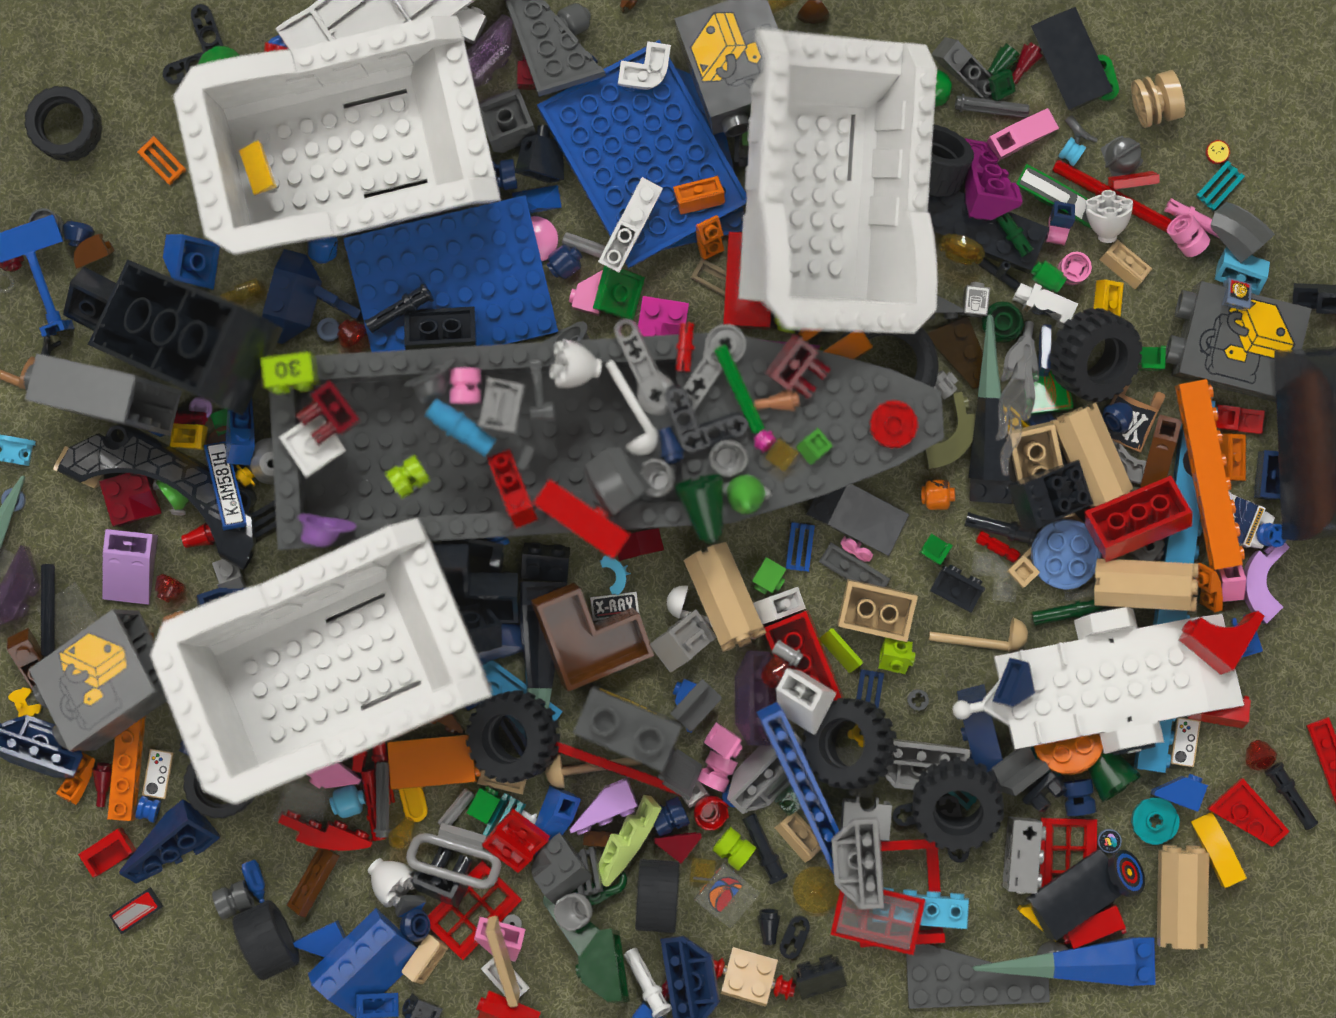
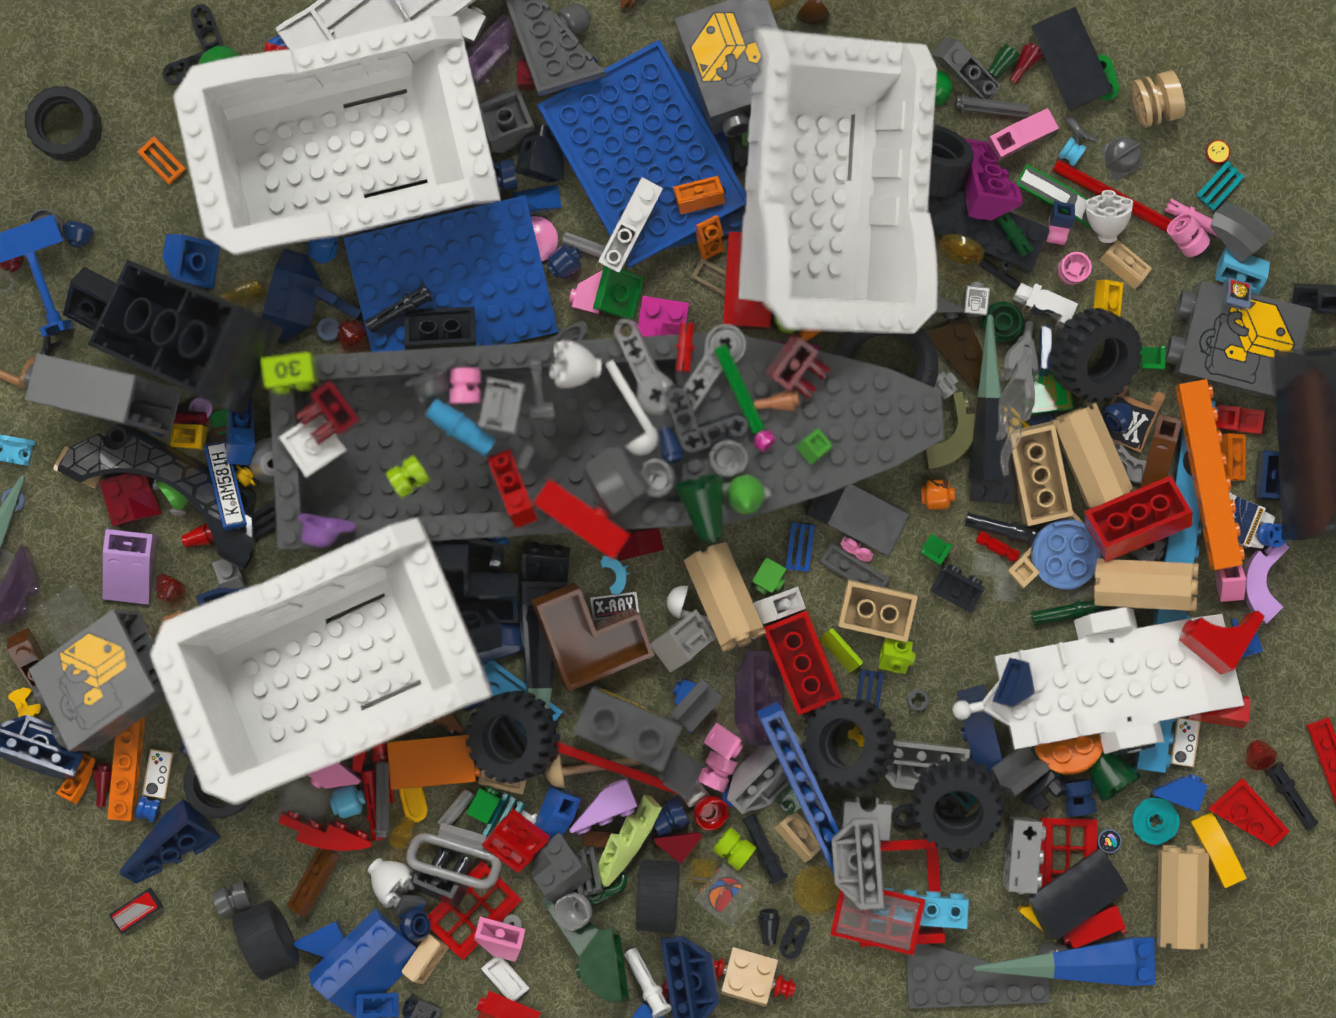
black axle [41,564,55,656] -> none
reddish brown brick [74,234,115,269] -> none
red panel [78,827,136,878] -> none
yellow slope [239,140,277,195] -> none
blue piece [242,860,265,903] -> none
tan tile [486,916,520,1007] -> none
white plate [617,42,671,90] -> none
clear red cone [761,657,790,688] -> none
clear yellow tile [765,438,799,472] -> none
light grey pin [772,640,803,667] -> none
white slope [776,668,836,735] -> none
black slope [793,954,847,1000] -> none
orange slope [824,331,873,360] -> none
red tile [870,400,918,448] -> none
tan piece [928,617,1028,652] -> none
dark green tile [988,69,1016,101] -> none
black slope [1008,460,1093,529] -> none
green brick [1031,260,1067,293] -> none
tile [1108,171,1160,190] -> none
black tile [1108,850,1145,897] -> none
orange slope [1195,563,1223,612] -> none

